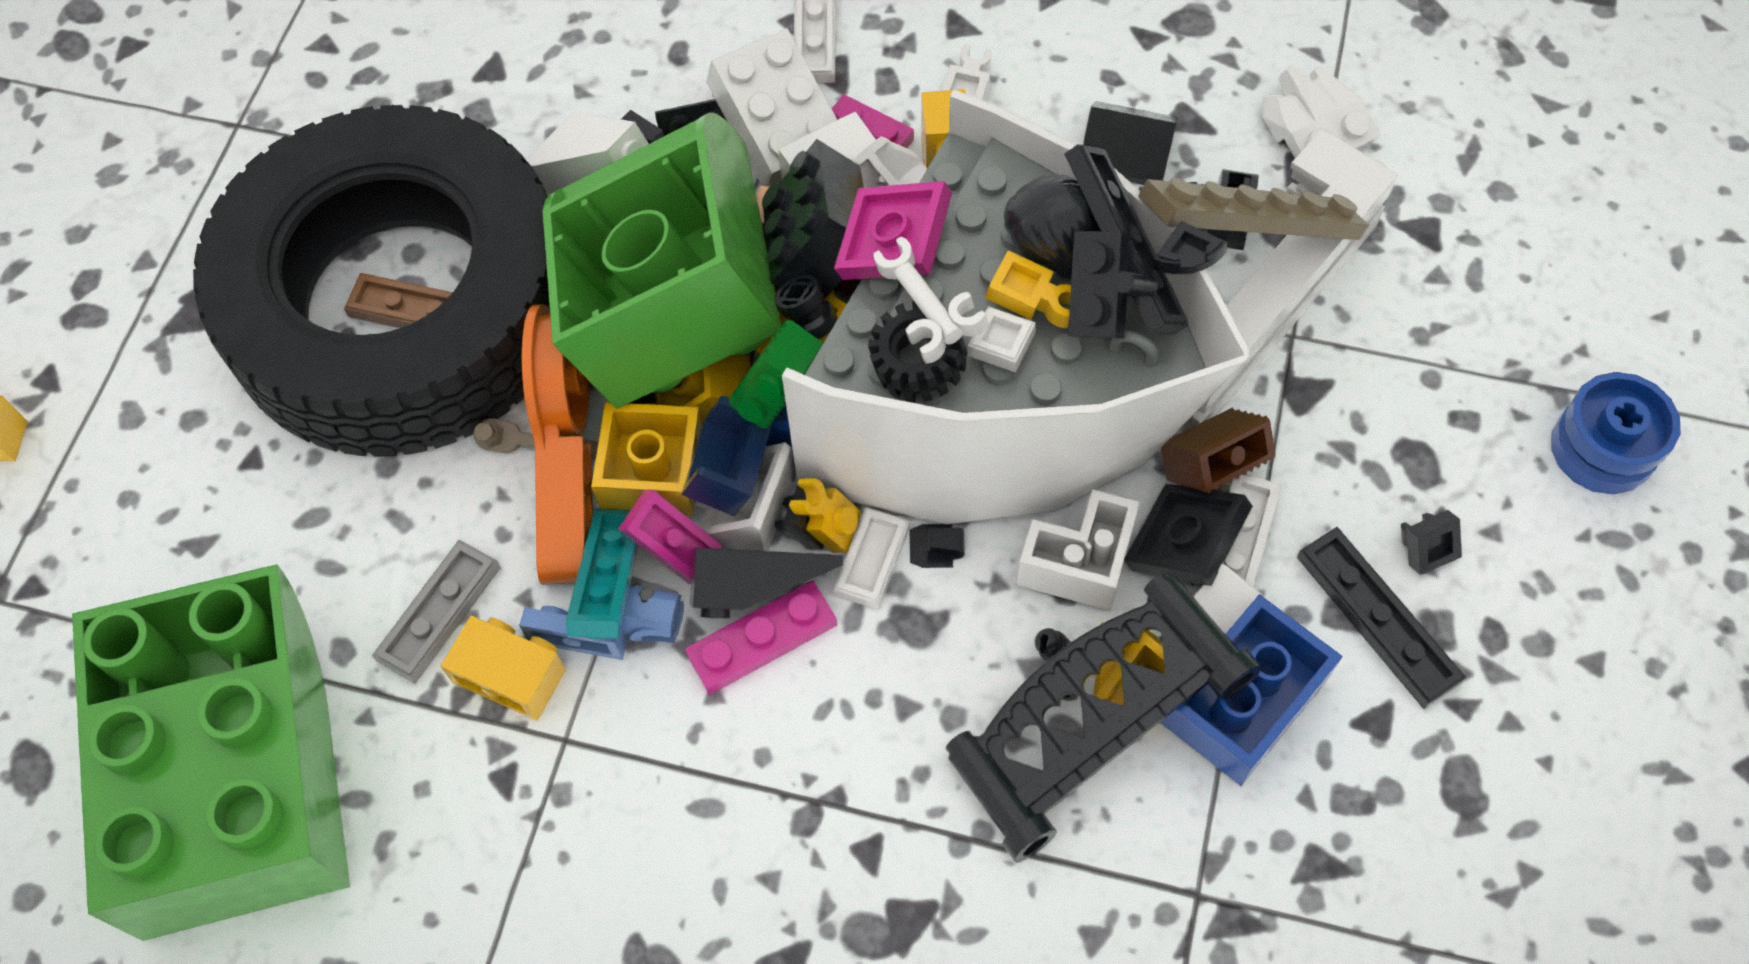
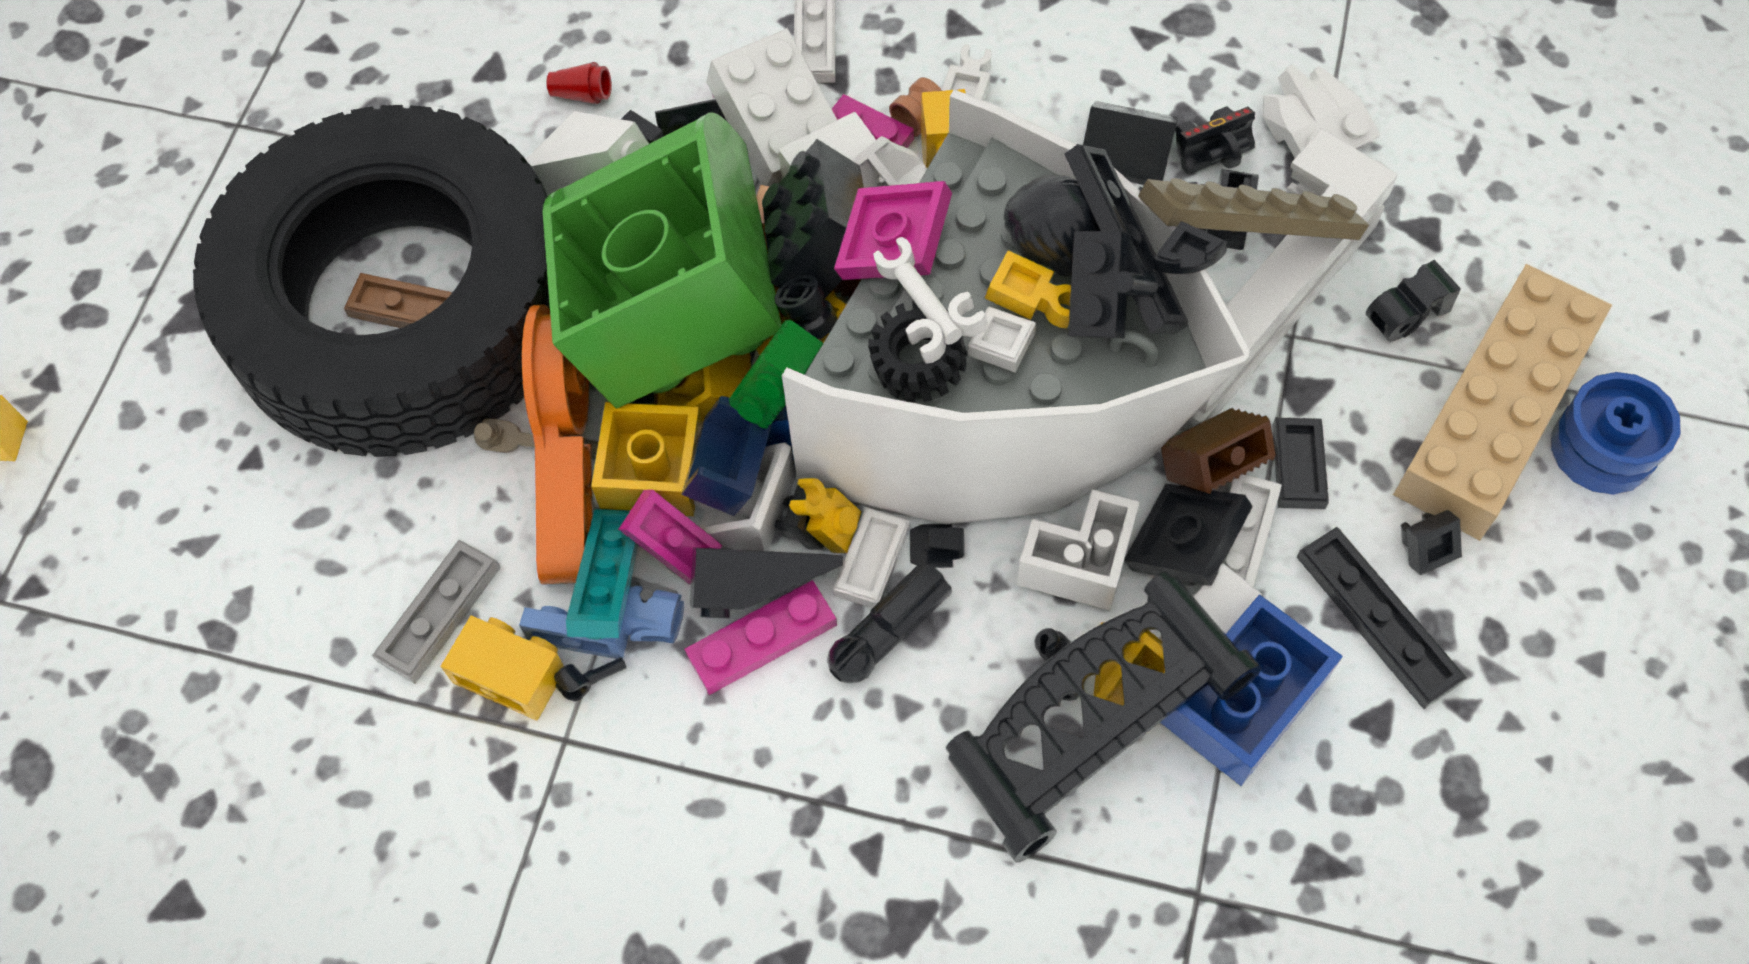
bright green brick [72,564,350,941] -> none
none -> red cone [546,62,612,104]
none -> black hand [554,657,626,701]
none -> black piece [827,561,952,684]
none -> nougat wheel [889,77,942,137]
none -> black hips [1175,106,1255,174]
none -> black tile [1272,417,1329,509]
none -> black leg [1365,259,1461,342]
none -> tan brick [1393,264,1612,541]

